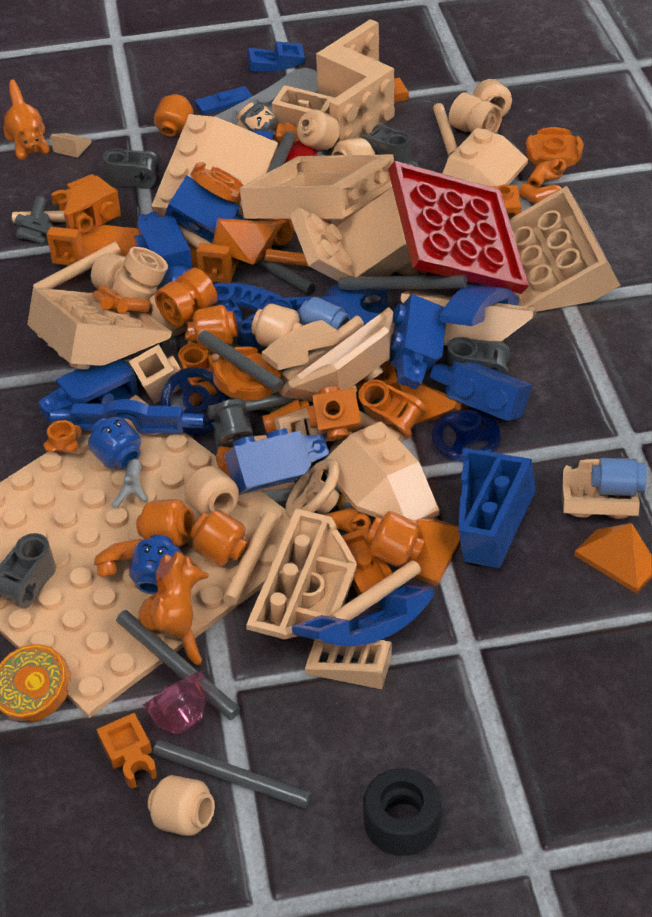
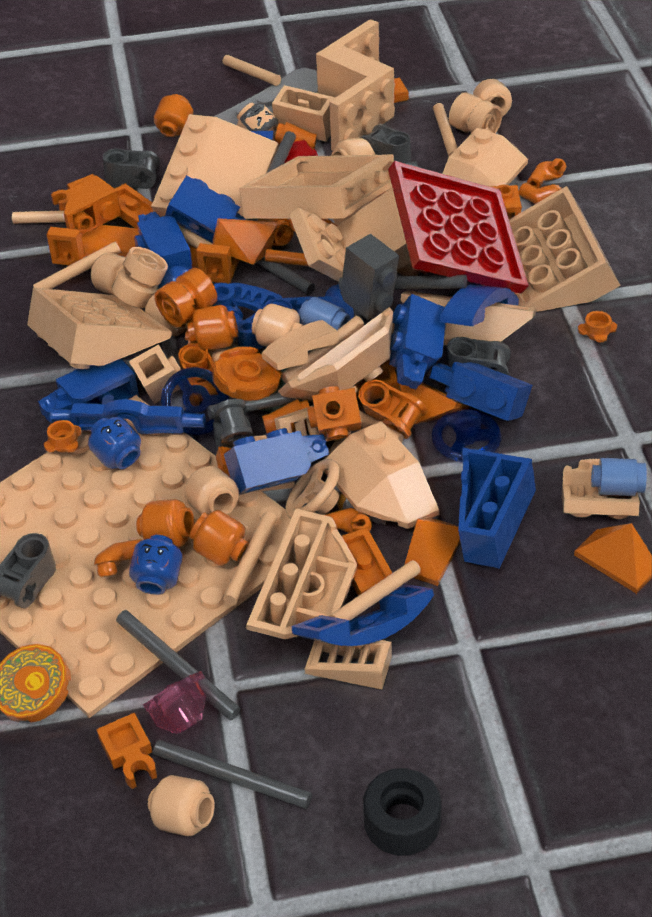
orange animal [3,79,51,160] -> none
dark grey piece [15,196,55,245] -> none
light nougat slope [51,133,91,158] -> none
orange piece [92,285,150,313] -> none
light grey bar [111,459,148,509] -> none
orange animal [139,551,209,665] -> none
orange tile [190,162,243,204] -> none
blue piece [195,86,252,116] -> none
dark grey bar [198,330,284,393] -> none
blue slope [247,41,305,72] -> none
light nougat head [297,109,340,151] -> none
orange head [365,511,424,567] -> none
orange tile [525,127,584,168] -> none
none -> orange plate [115,183,153,229]
none -> light nougat bar [223,55,281,86]
none -> dark grey hinge [340,234,399,325]
none -> orange plate [578,311,617,342]

